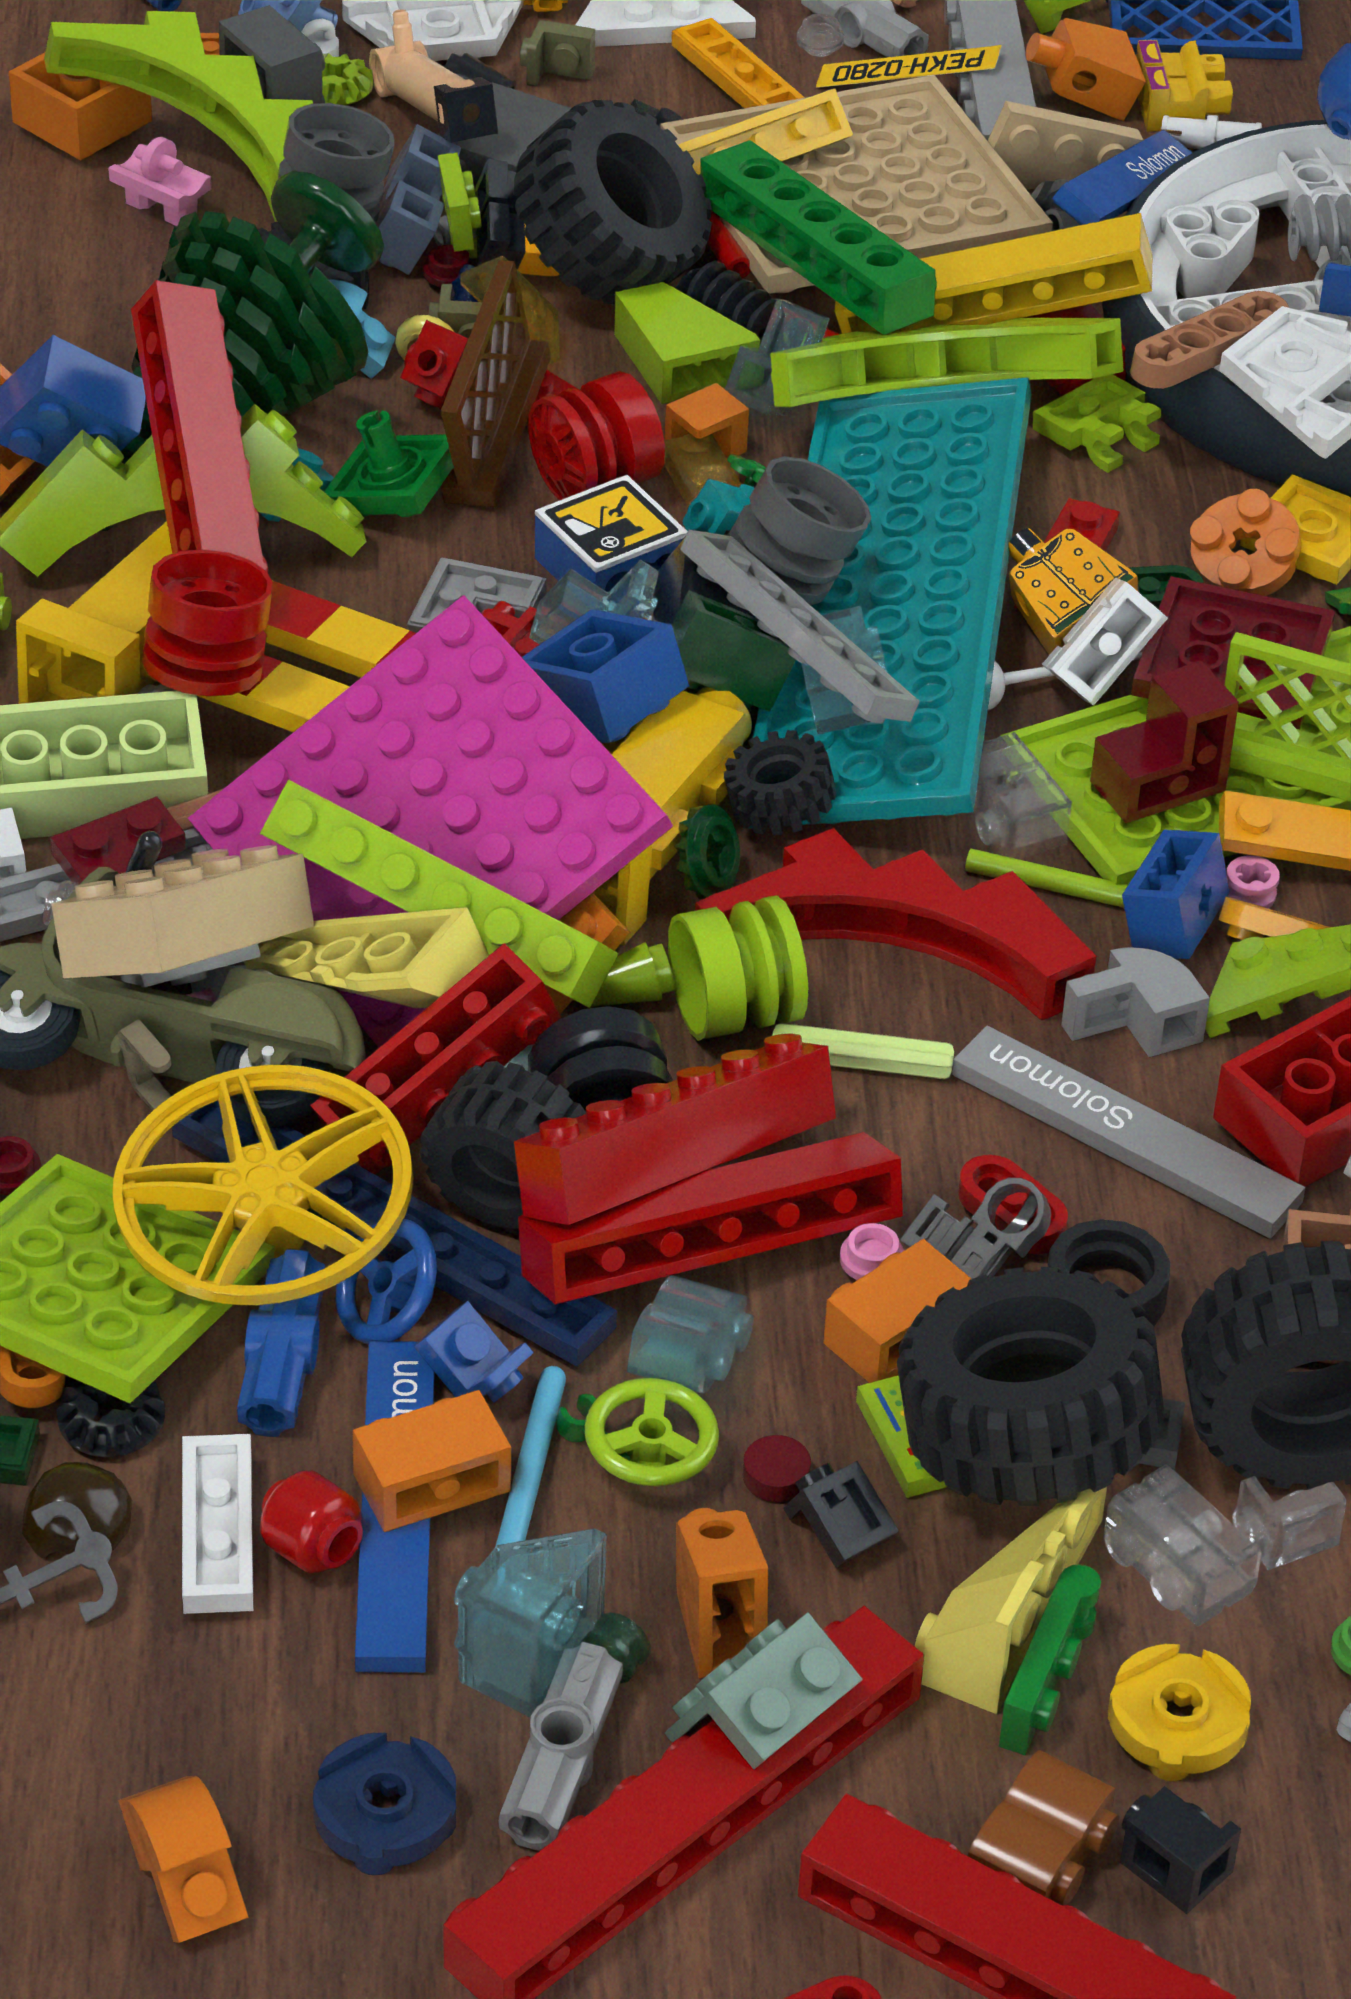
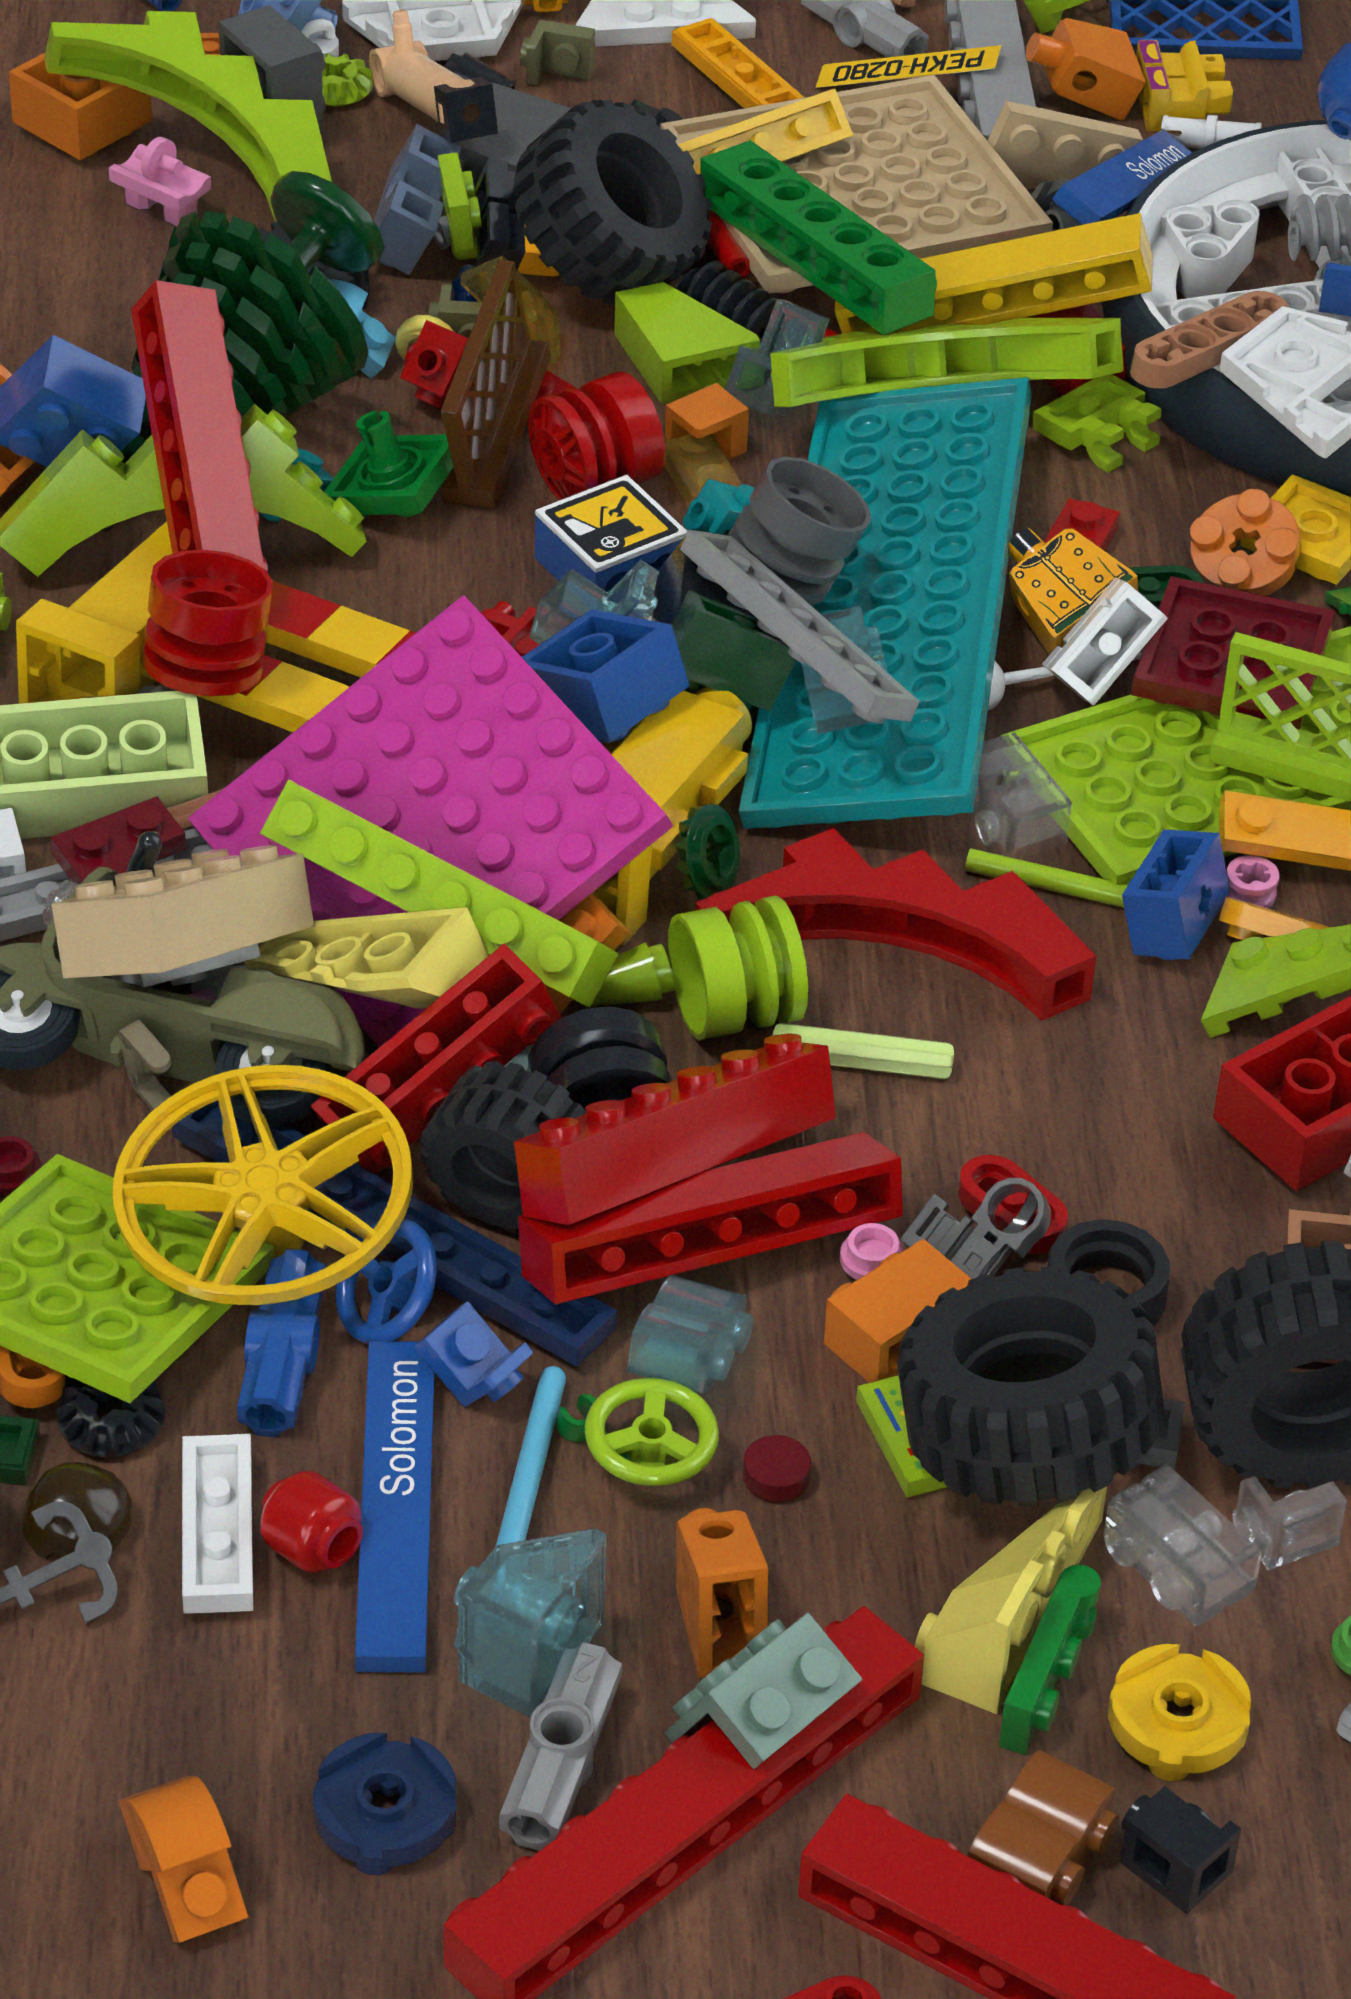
dark grey wheel [276,103,394,223] -> none
orange brick [353,1390,511,1532] -> none
light grey tile [407,558,546,633] -> none
dark red plate [423,244,474,290] -> none
clear green bush [580,1612,651,1684] -> none
black tyre [723,730,837,835] -> none
green plant [727,454,766,487] -> none
black bracket [783,1461,899,1568] -> none
clear plate [796,14,844,57] -> none
light grey tile [952,1025,1305,1239] -> none
light grey brick [1061,947,1210,1057] -> none
dark red brick [1090,661,1239,823] -> none

